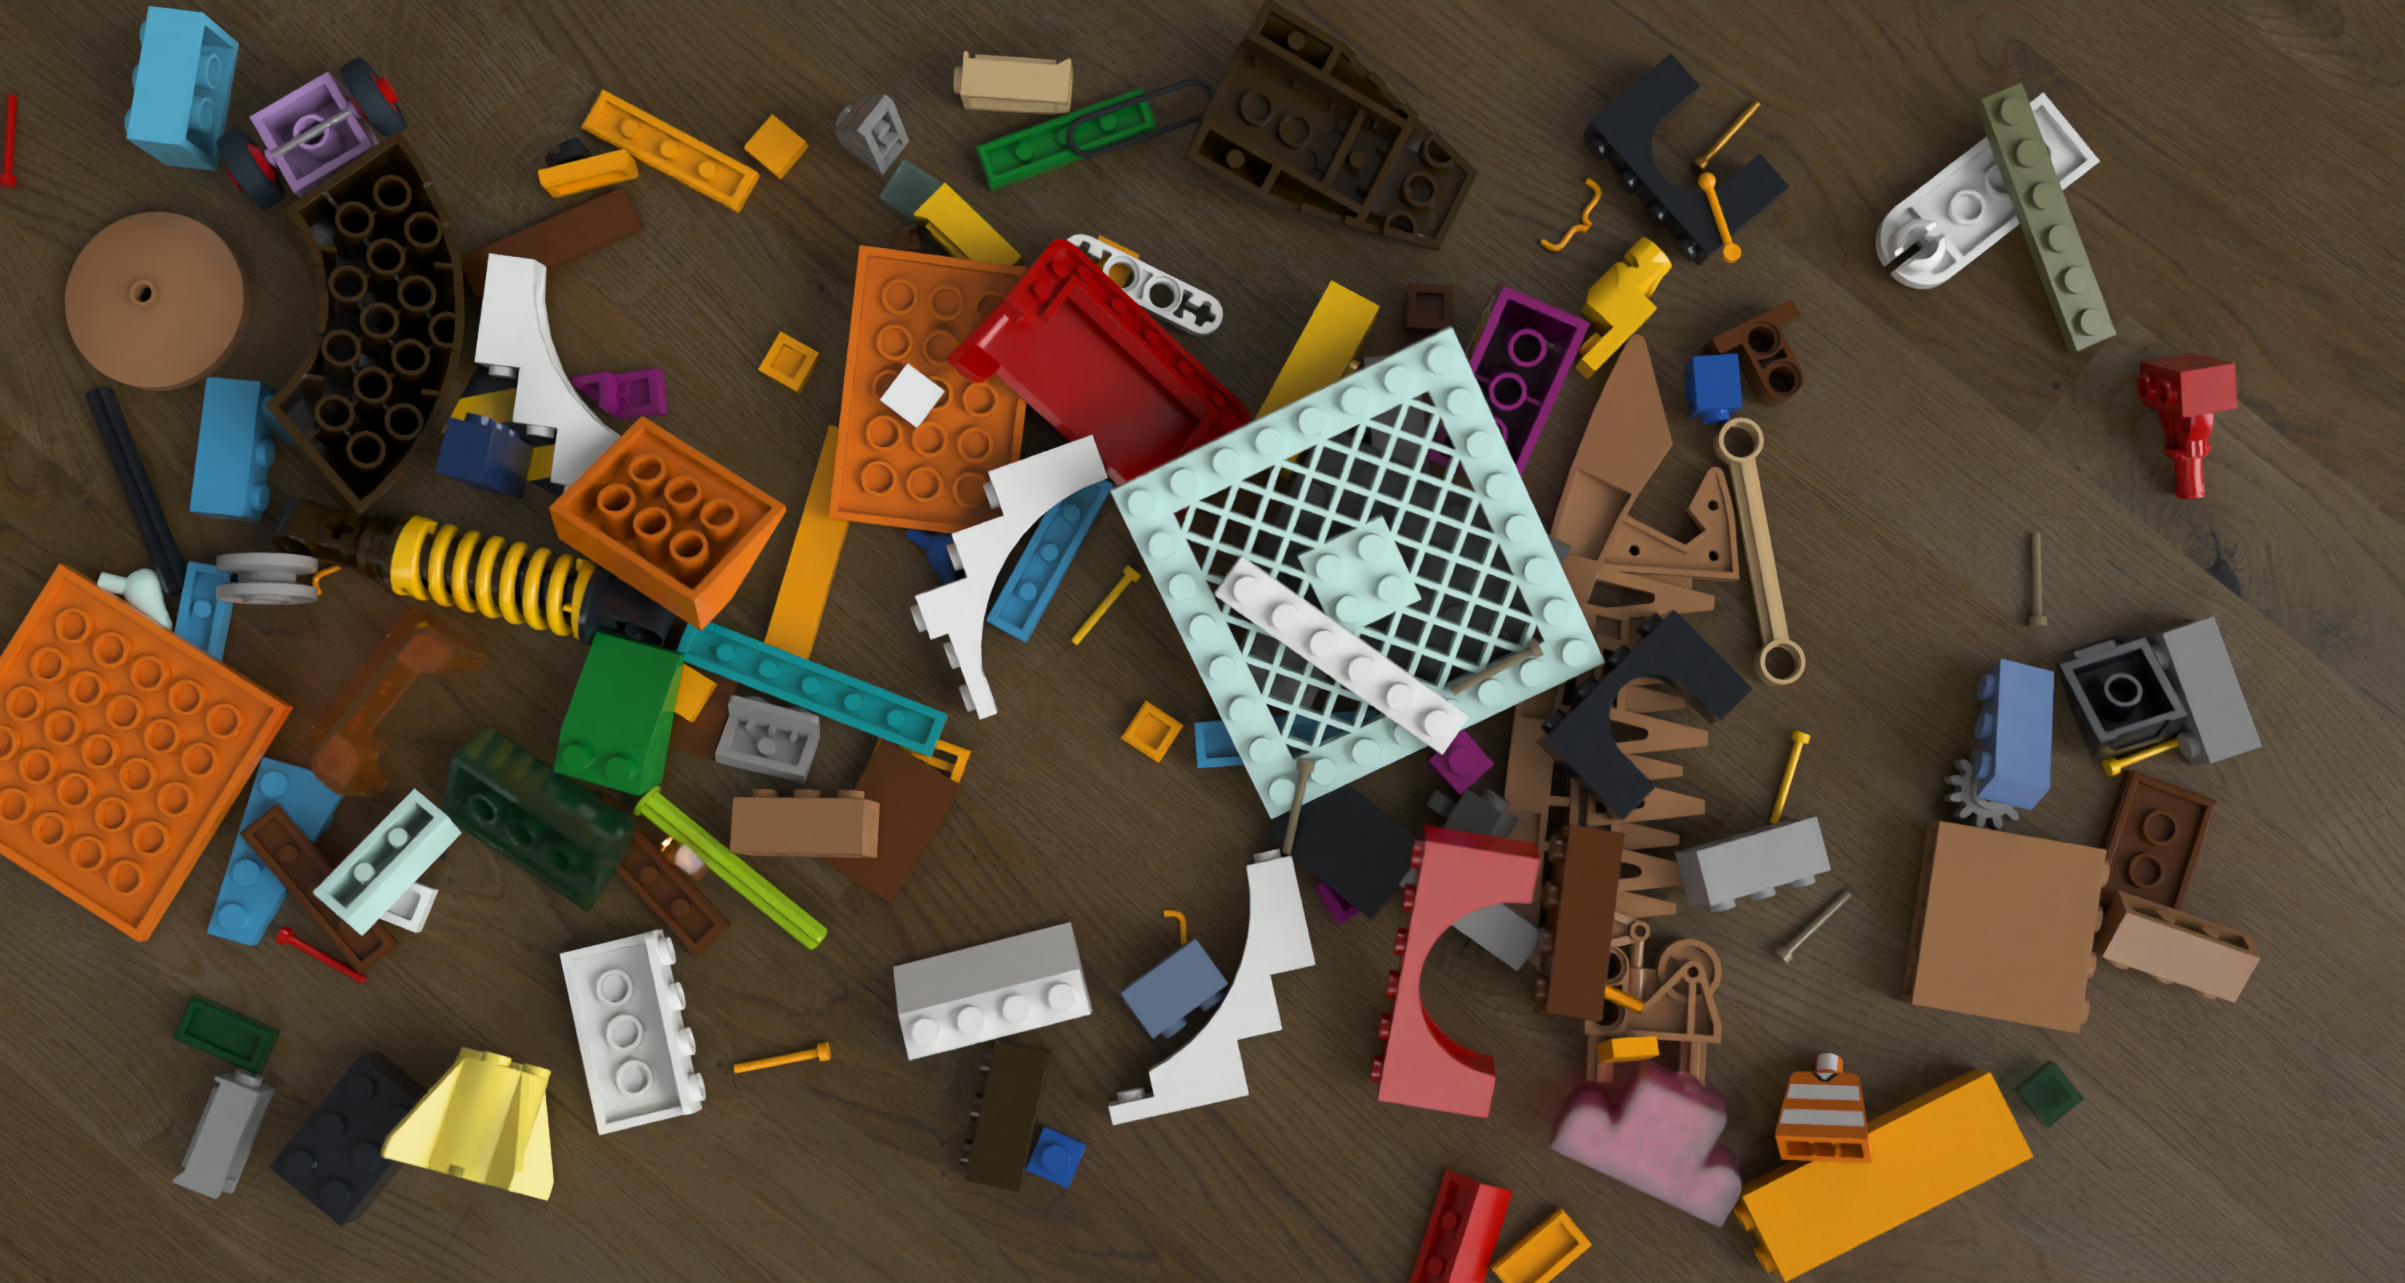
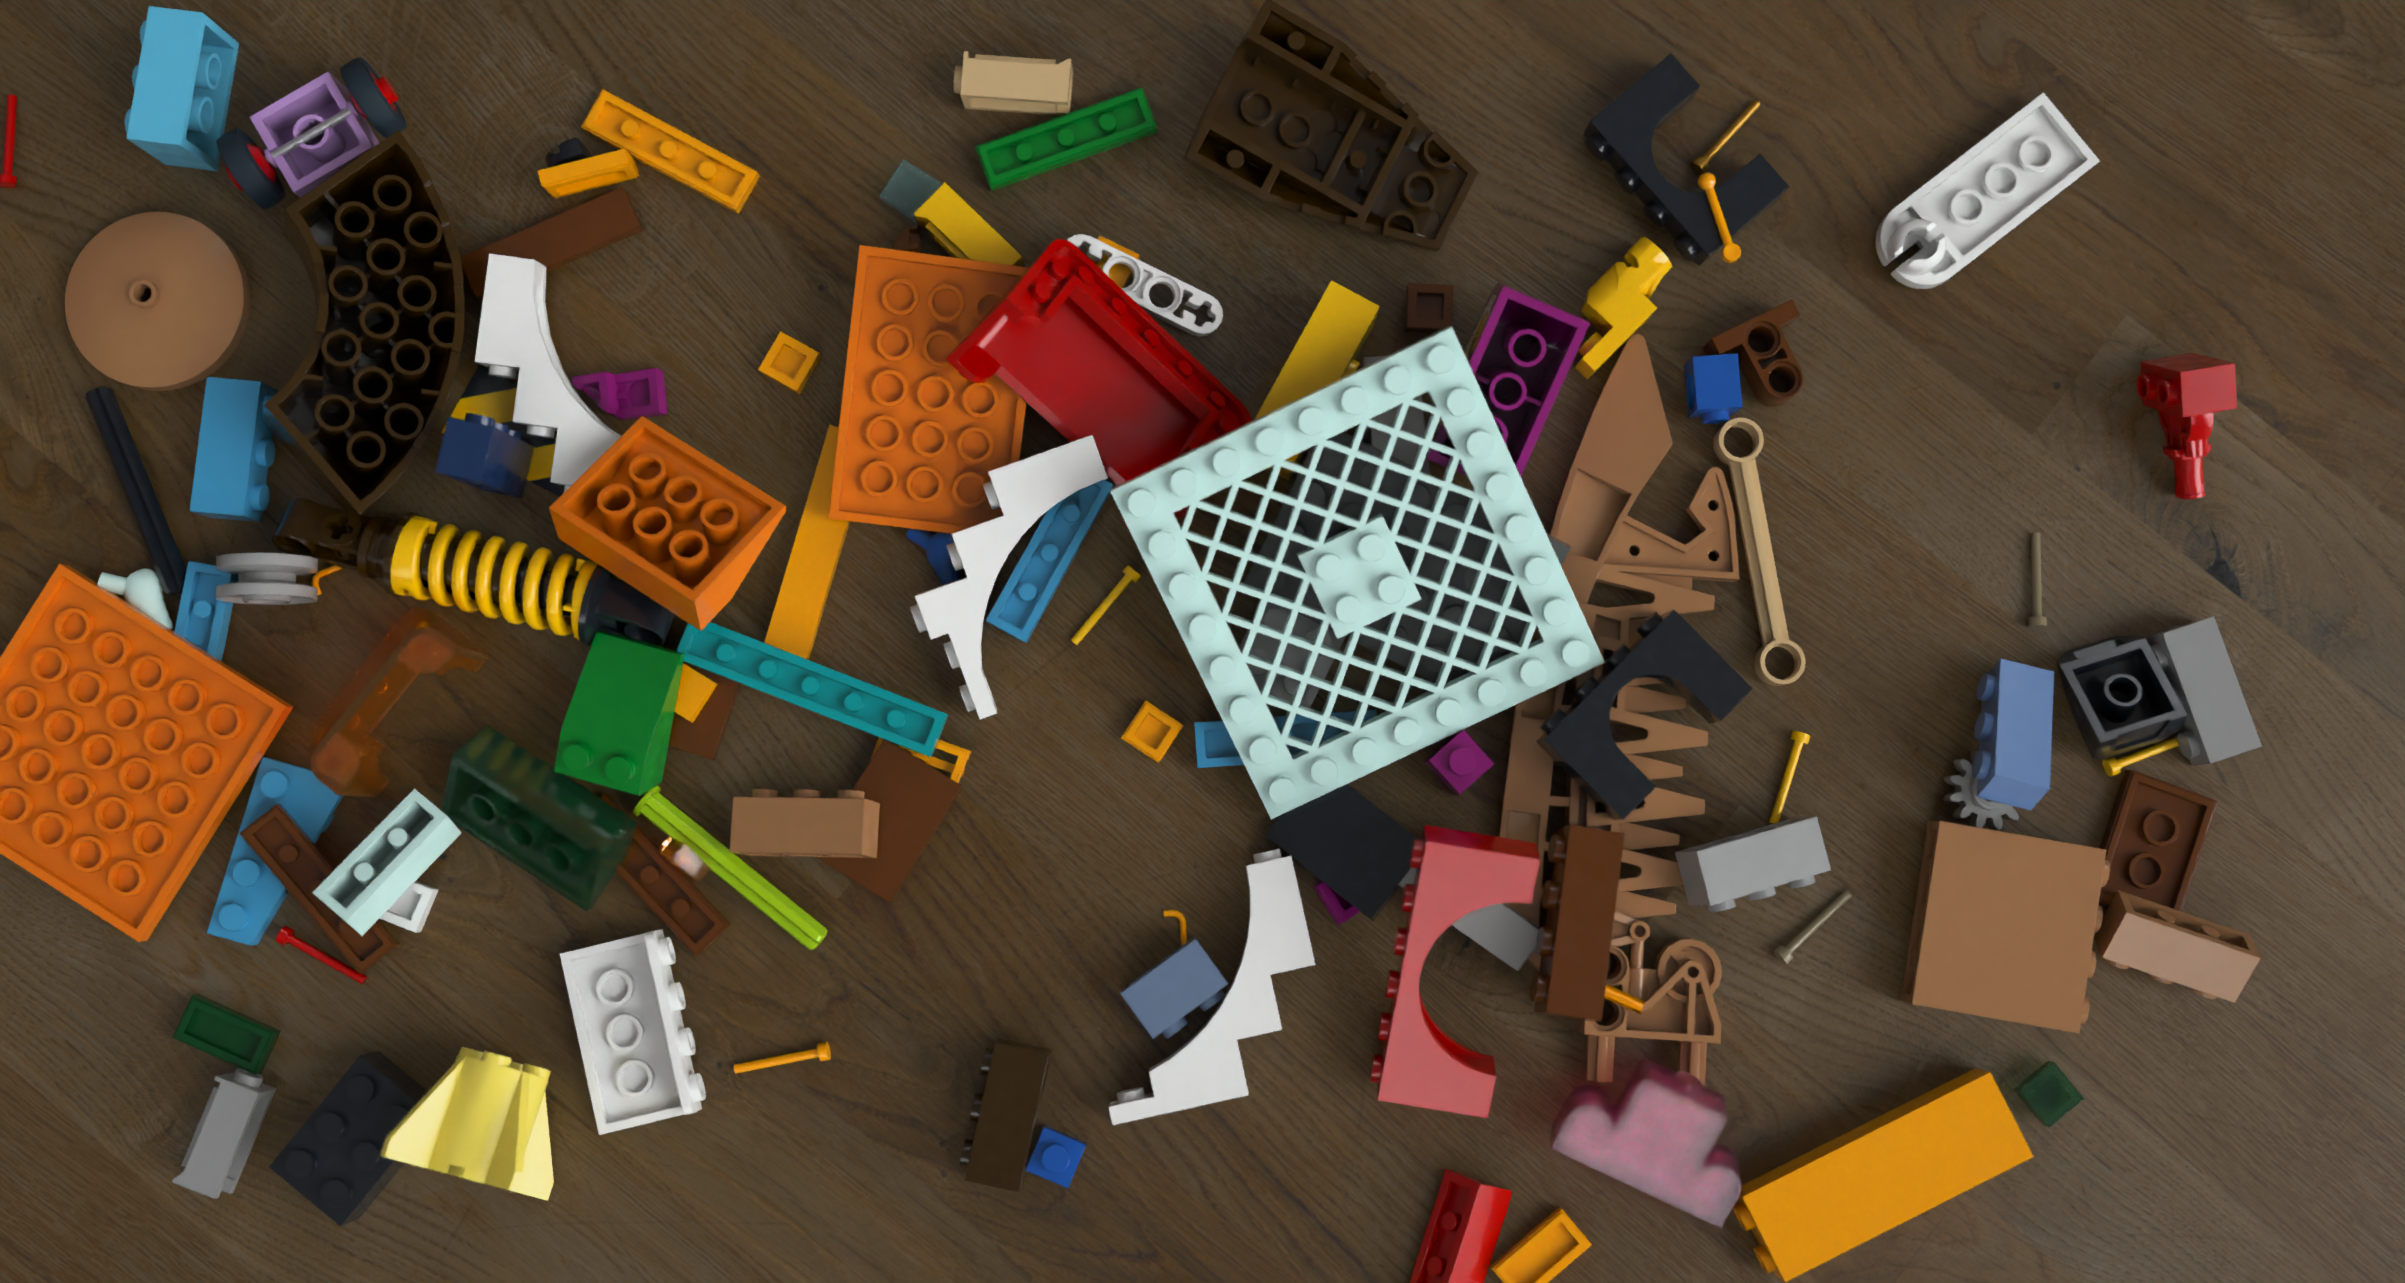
light grey bracket [715,695,821,784] -> none
light orange tile [743,114,809,180] -> none
light grey slope [834,94,909,176] -> none
white tile [880,363,945,428] -> none
white slope [893,922,1093,1060] -> none
black piece [1066,78,1214,159] -> none
white plate [1214,555,1470,754] -> none
dark tan piece [1282,758,1315,854] -> none
dark grey brick [1427,789,1519,838] -> none
dark tan piece [1450,638,1544,695] -> none
light orange piece [1540,178,1601,251] -> none
light orange tile [1597,1036,1659,1063] -> none
orange torso [1775,1053,1873,1163] -> none
olive plate [1974,82,2116,353] -> none

